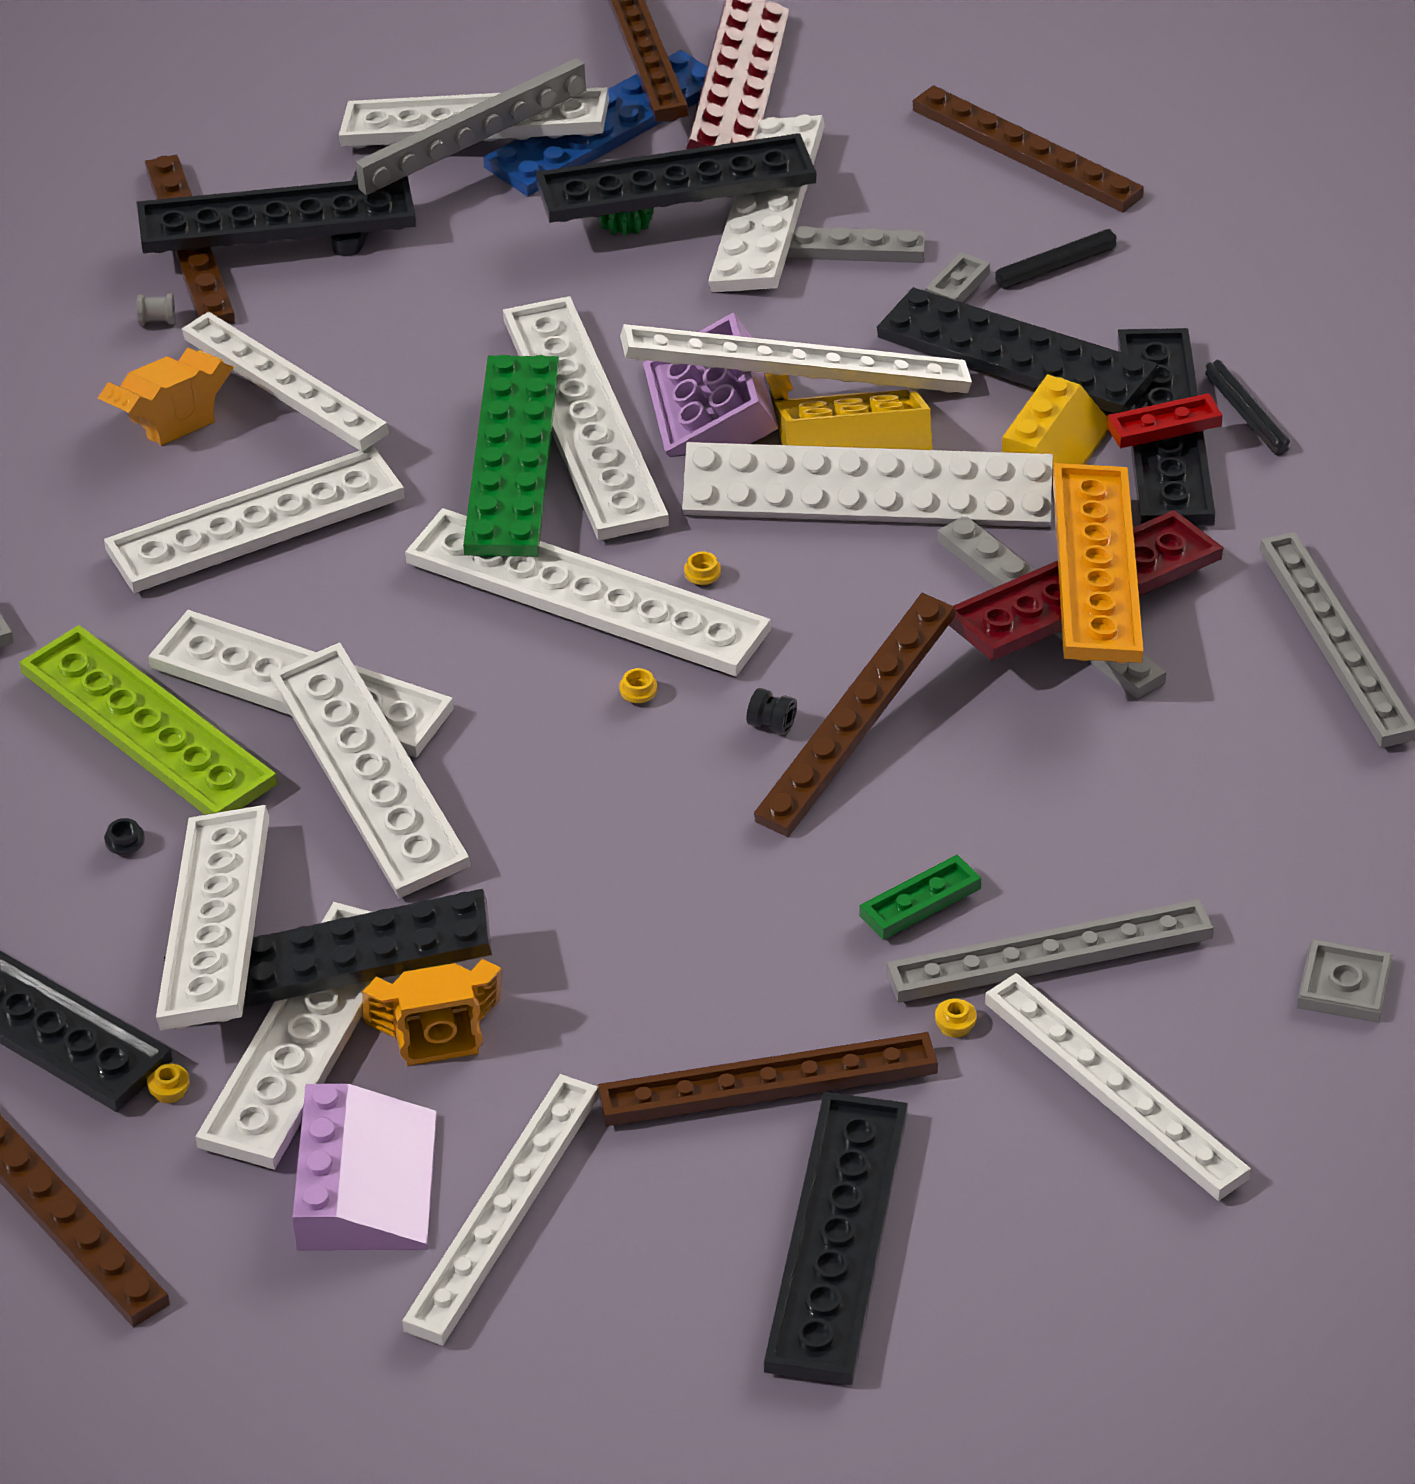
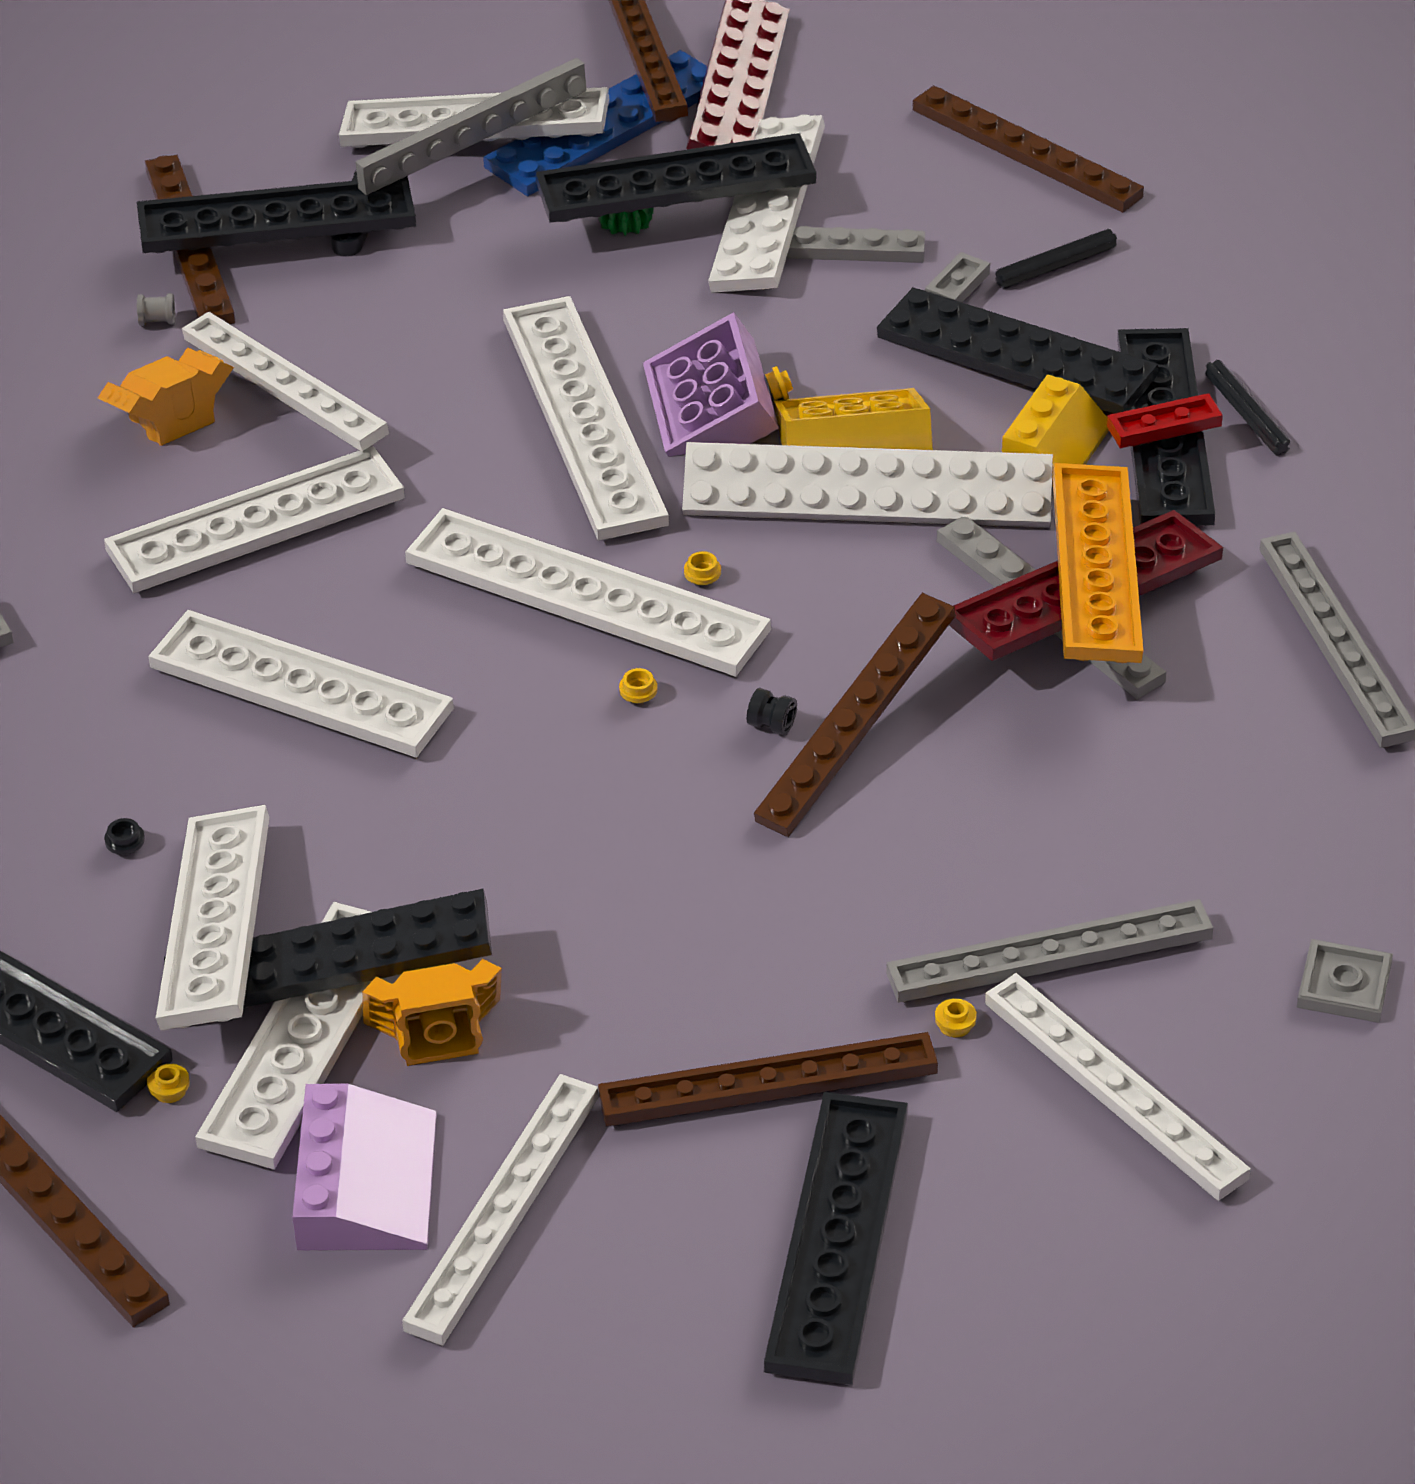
lime plate [19,625,277,815] -> none
white plate [270,642,471,899] -> none
green plate [463,354,559,557] -> none
white plate [620,324,972,393] -> none
green plate [859,854,982,940] -> none

